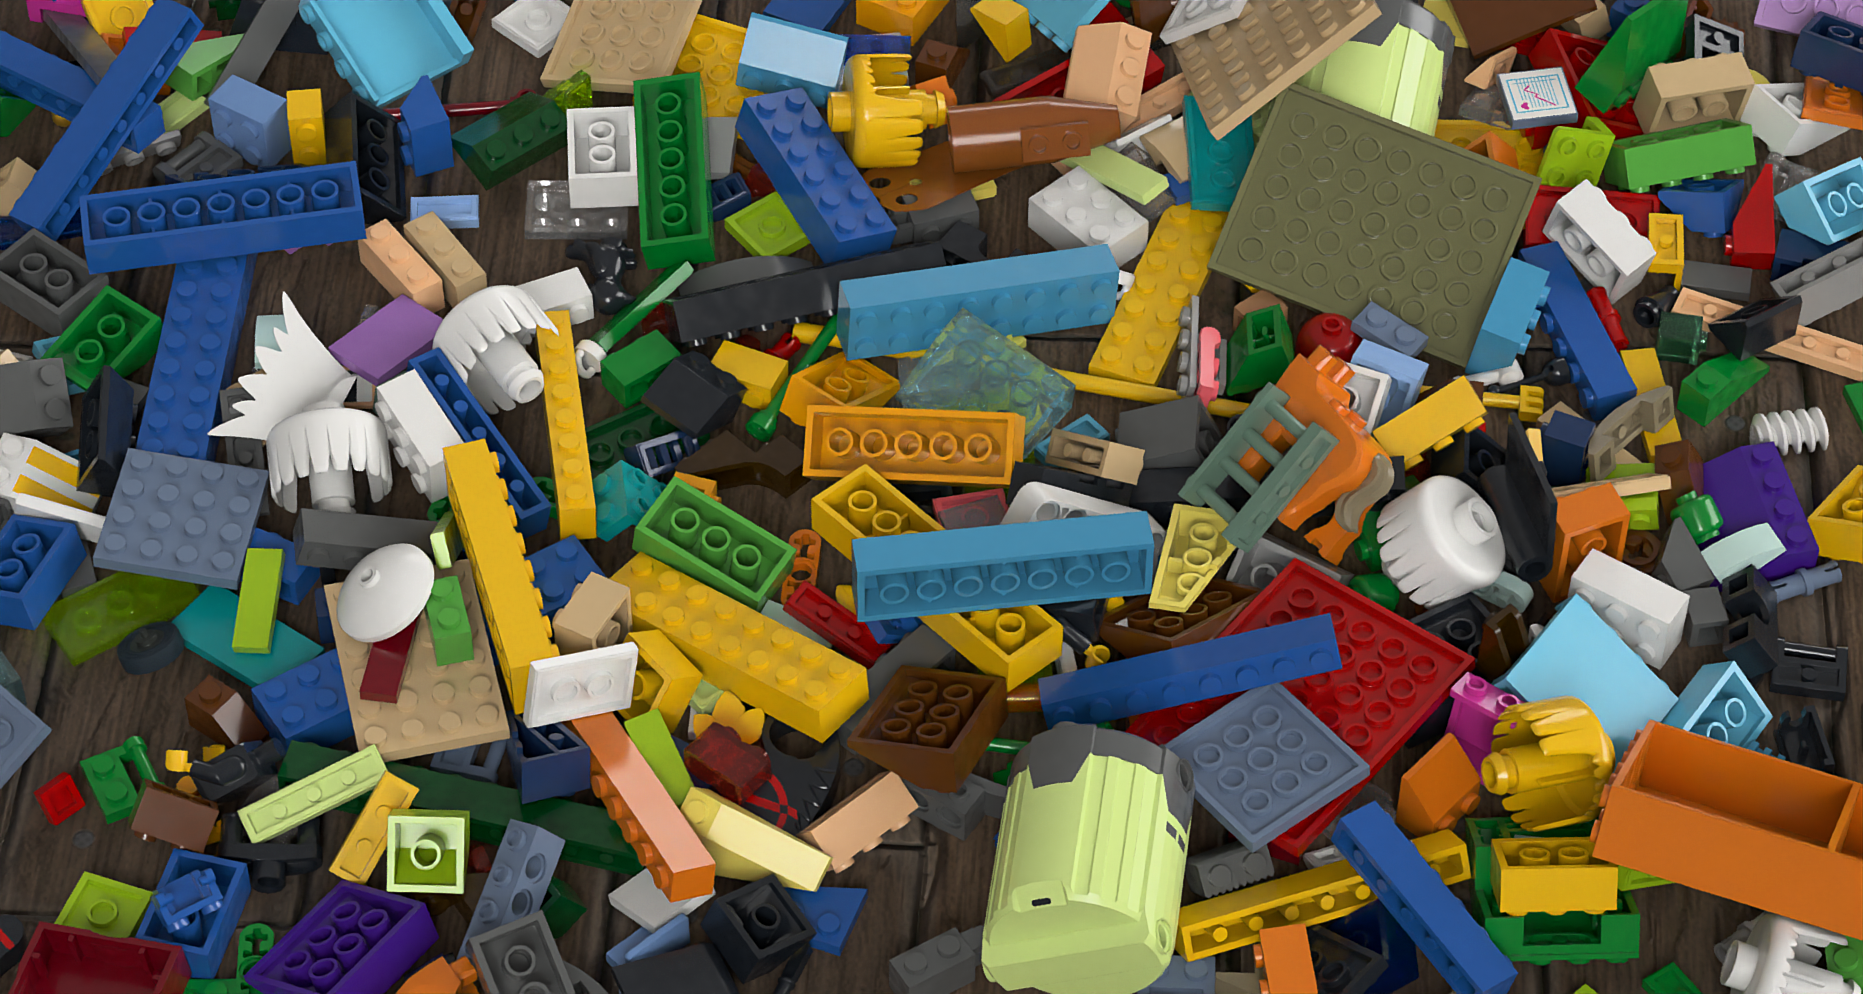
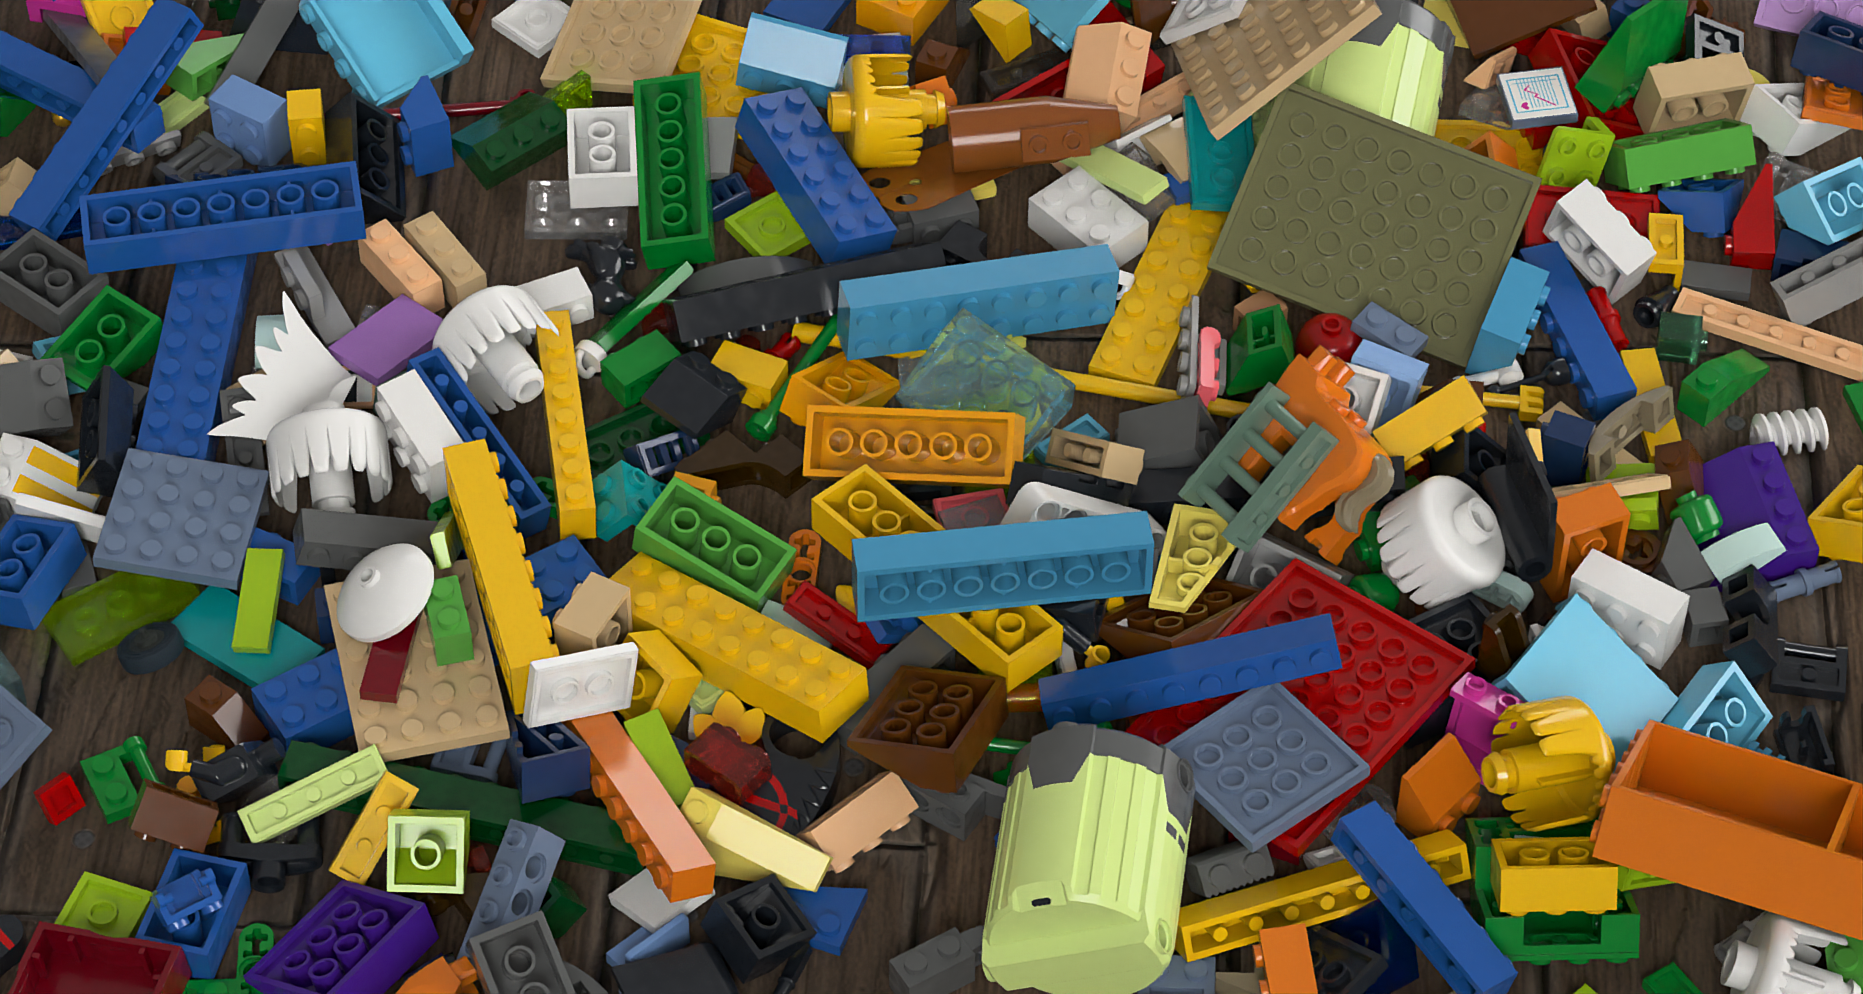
light blue tile [410,195,479,229] -> none
black slope [1708,295,1803,362] -> none
none -> light grey bracket [274,246,355,348]

